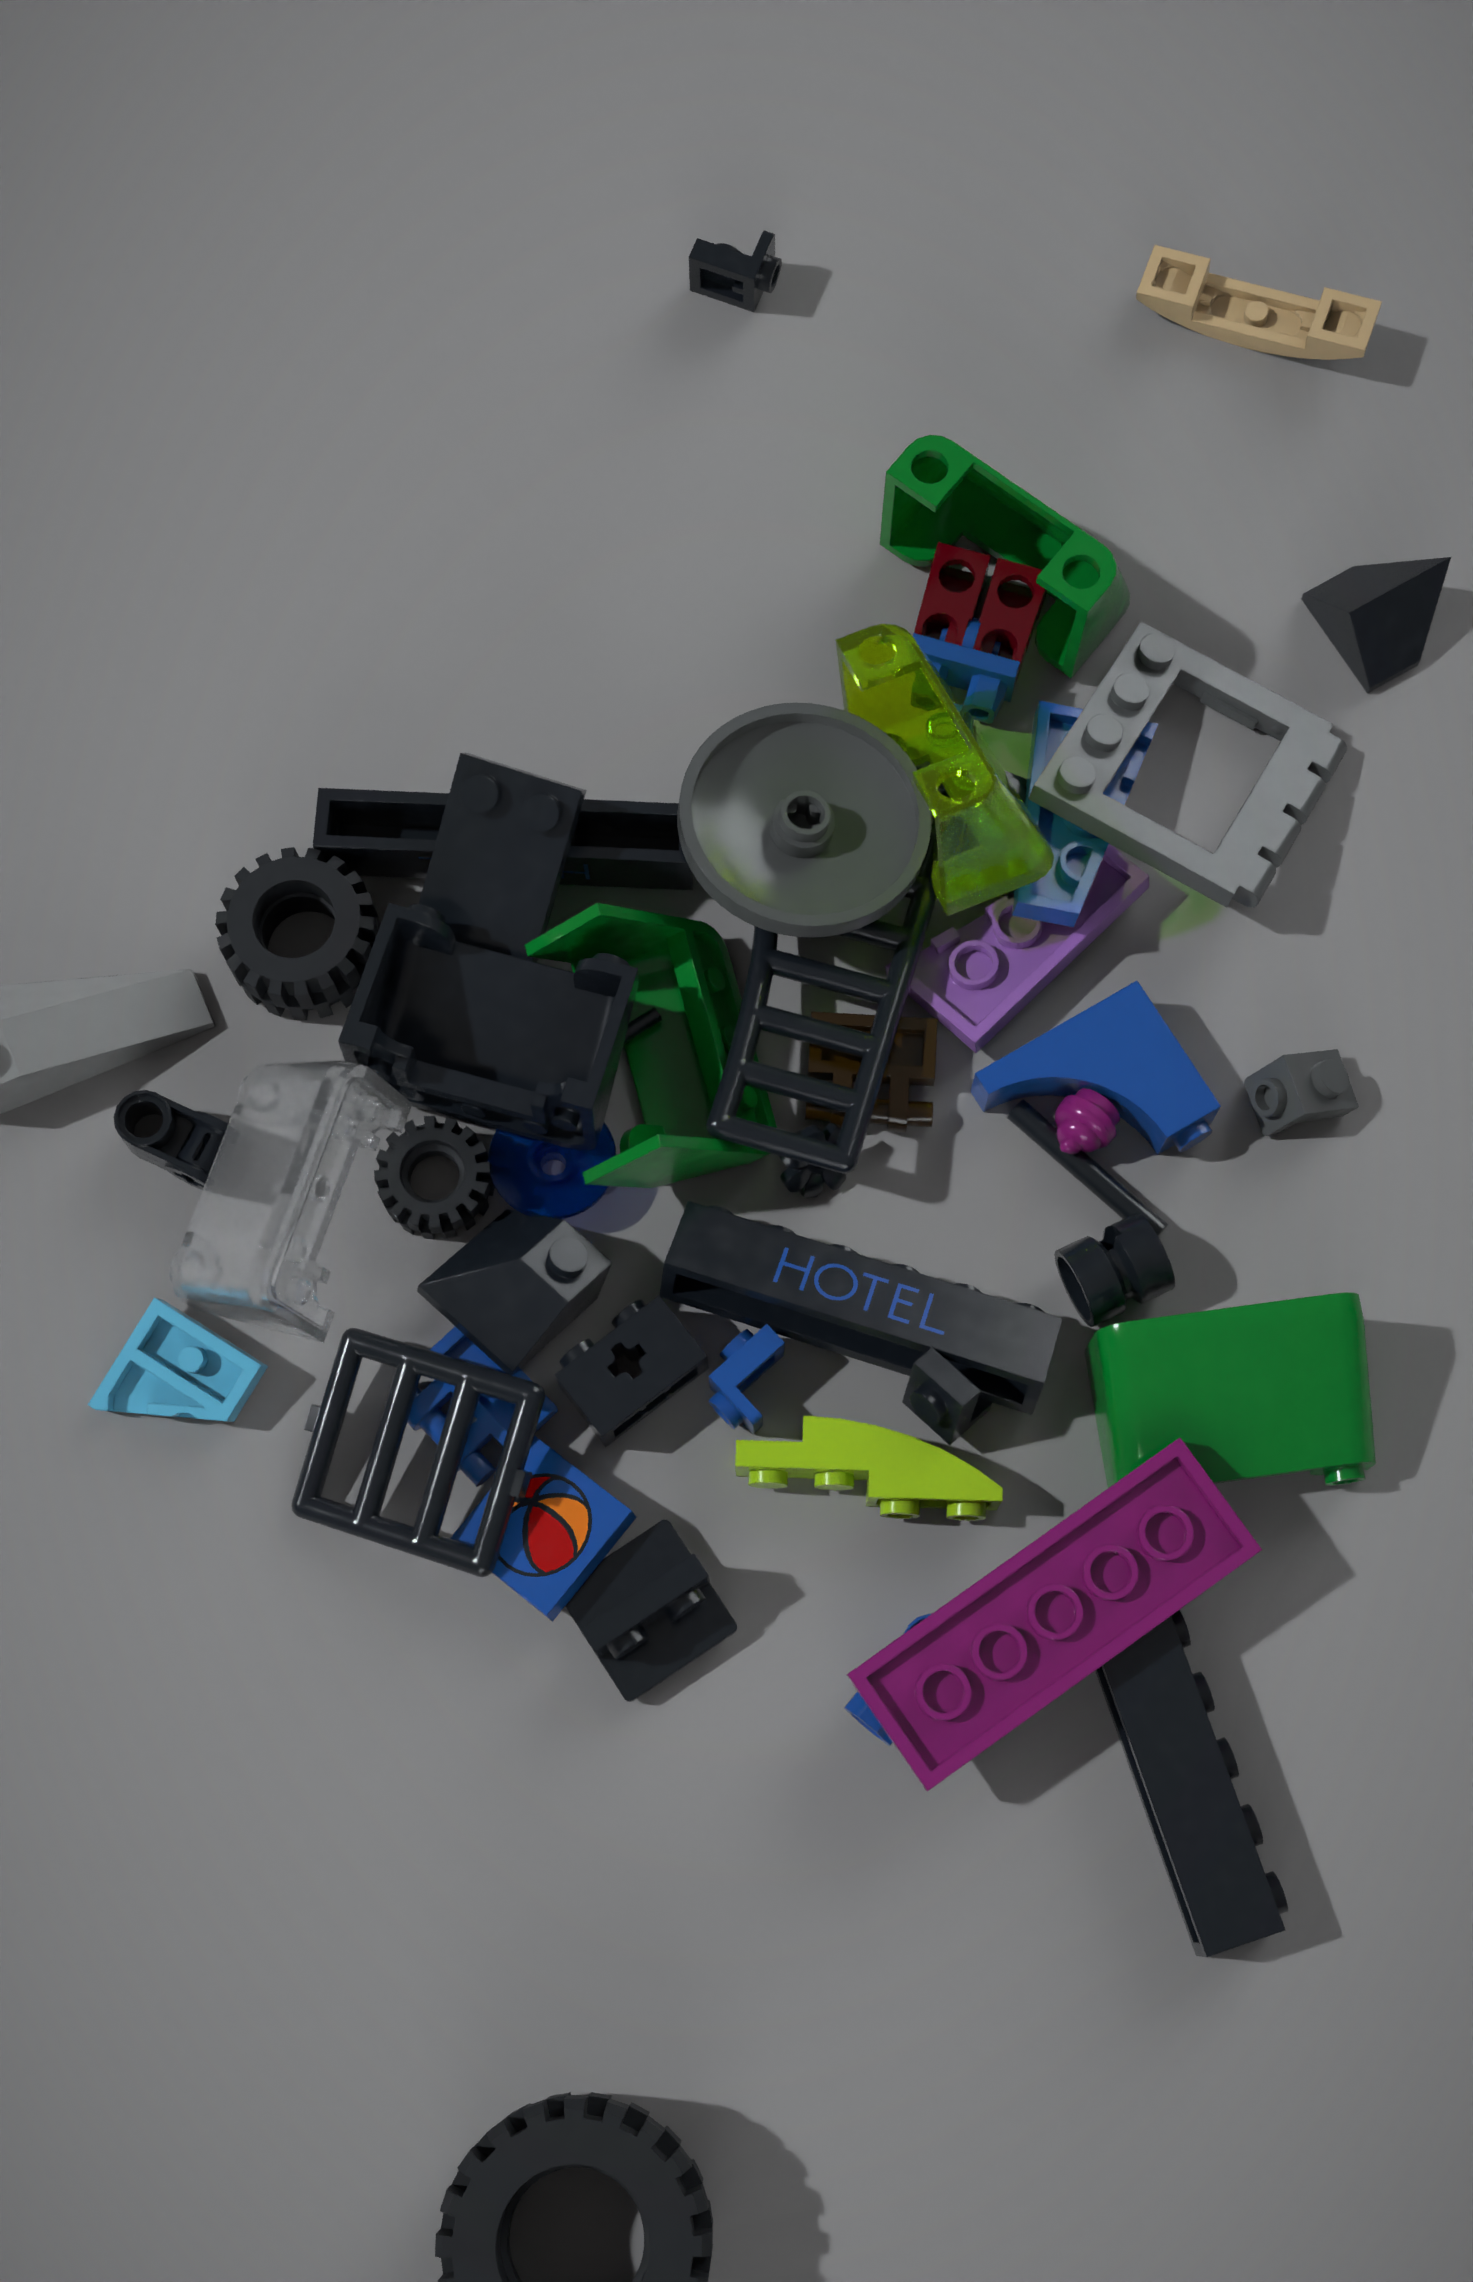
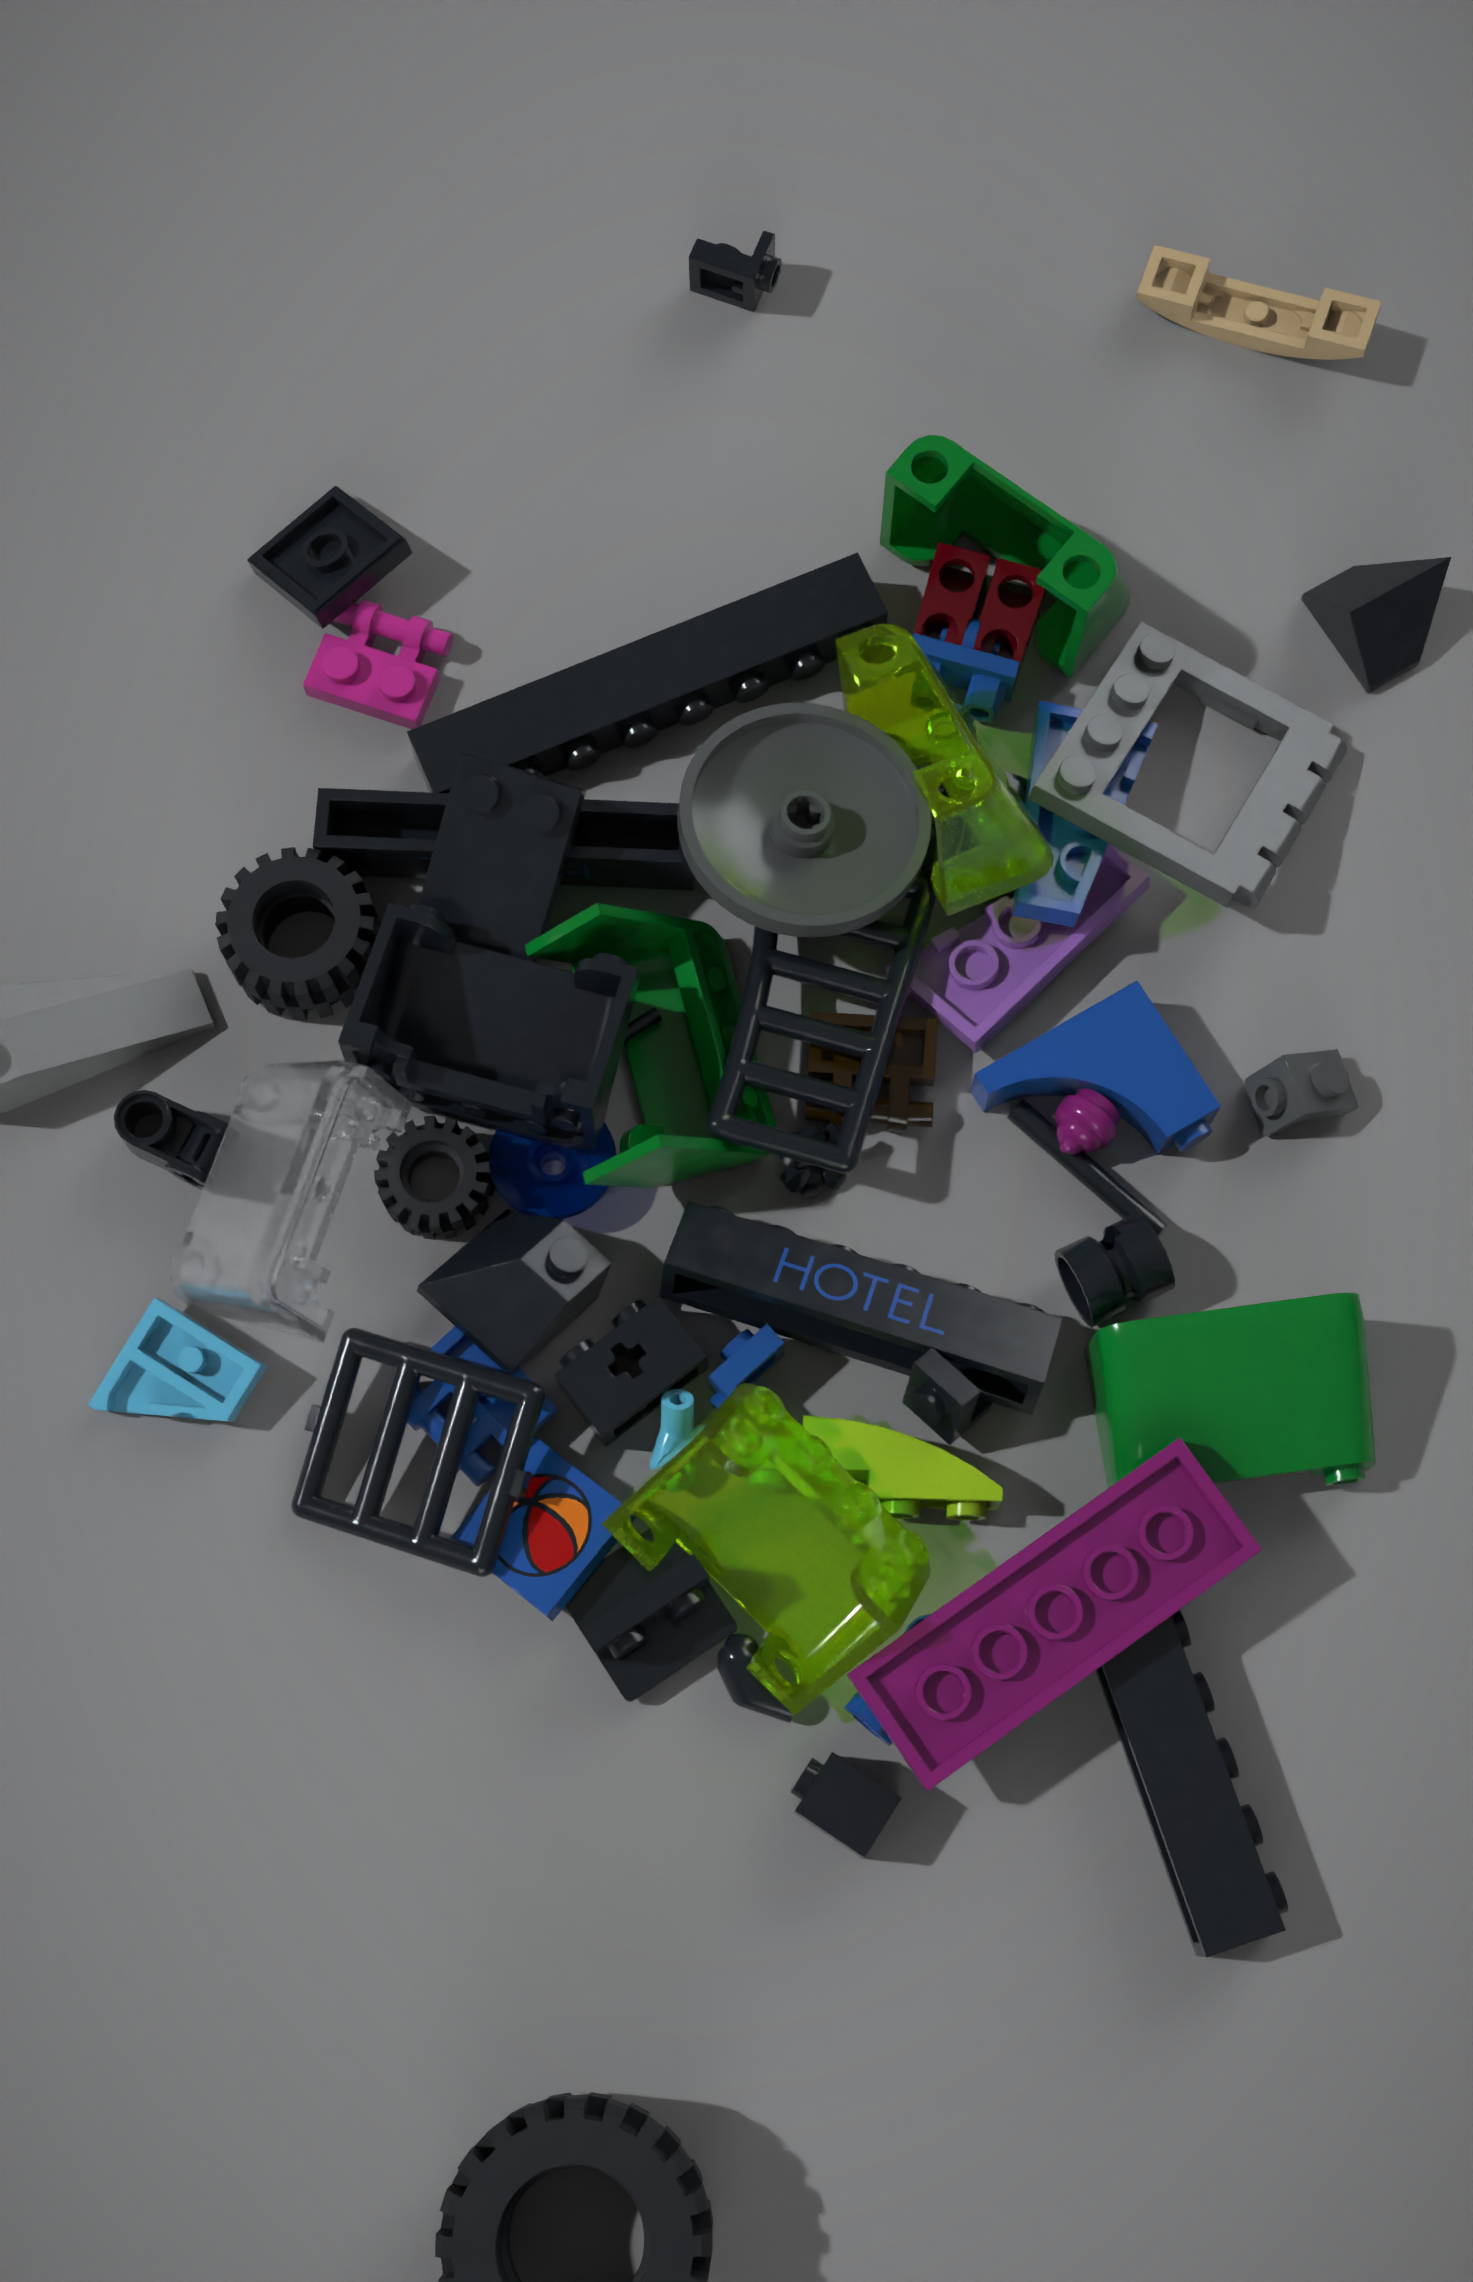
none -> black plate [247,486,413,629]
none -> dark pink plate [303,599,453,729]
none -> black brick [407,552,888,793]
none -> clear neon green windscreen [602,1383,931,1716]
none -> medium azure arm [649,1389,696,1492]
none -> black arm [717,1633,800,1723]
none -> black brick [790,1752,902,1859]

